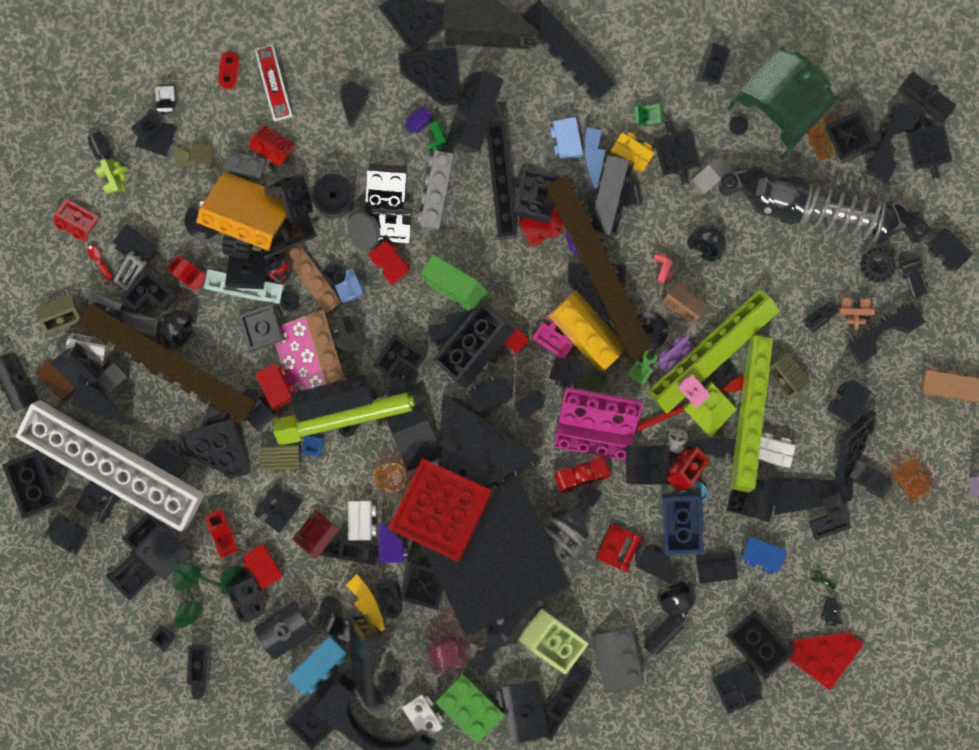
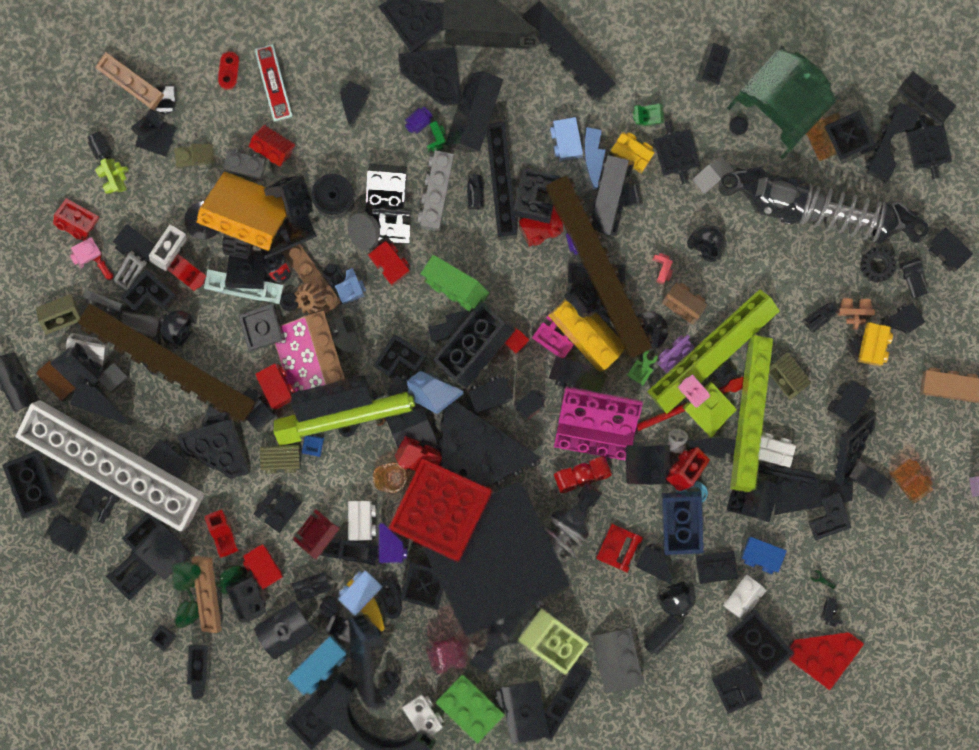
none -> bright pink bracket [70,237,101,268]
none -> medium nougat plate [95,52,165,110]
none -> white brick [149,225,186,271]
none -> medium nougat plate [191,556,222,633]
none -> black hips [291,572,331,602]
none -> medium nougat gear [294,282,327,315]
none -> light blue brick [338,571,383,615]
none -> red brick [395,436,442,472]
none -> medium blue slope [407,371,463,414]
none -> black hinge [467,174,484,210]
none -> black plate [564,280,600,318]
none -> white brick [723,575,766,620]
none -> black axle [758,463,816,483]
none -> yellow brick [858,322,893,366]

